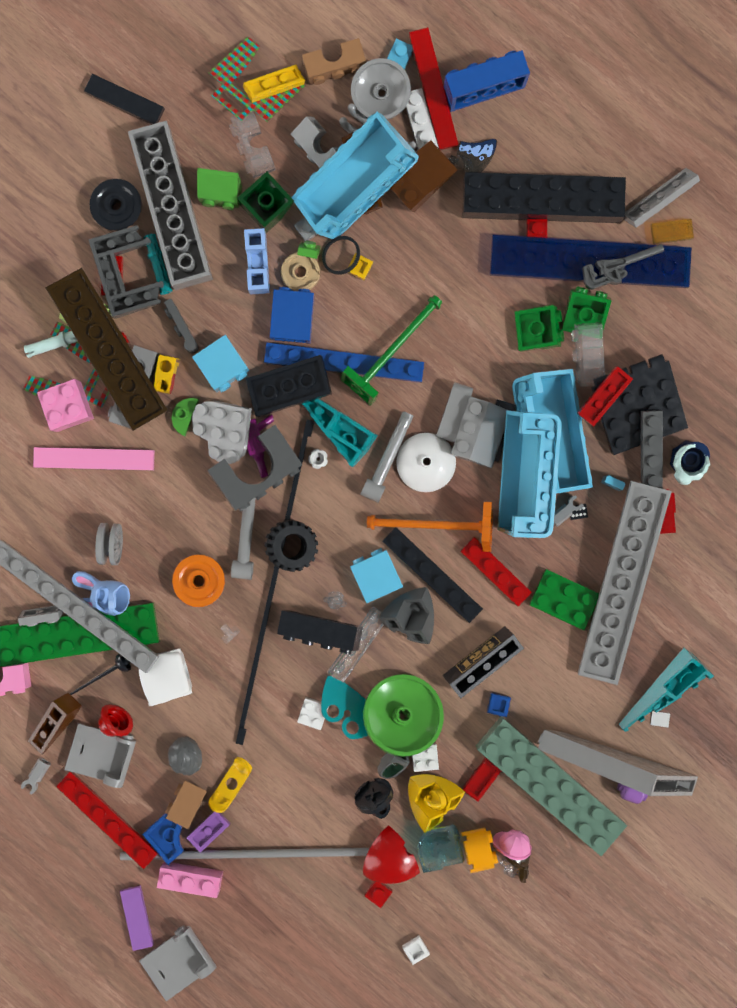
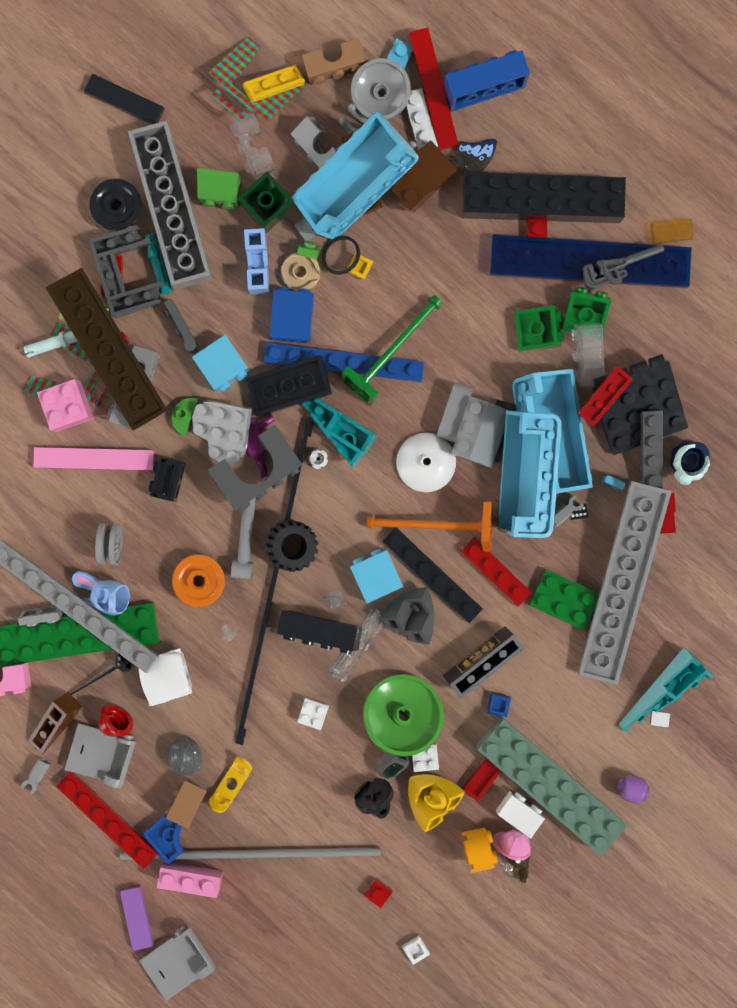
yellow leg [154,355,180,394] -> none
medium lavender plate [187,812,230,853] -> none
teal piece [321,676,368,739] -> none
light grey piece [360,411,414,503] -> none
red brick [363,825,420,884] -> none
clear light blue brick [417,824,465,873] -> none
light grey slope [538,730,698,796] -> none
light grey plate [624,168,700,228] -> none
none -> black hinge [148,457,186,502]
none -> white brick [496,791,545,839]

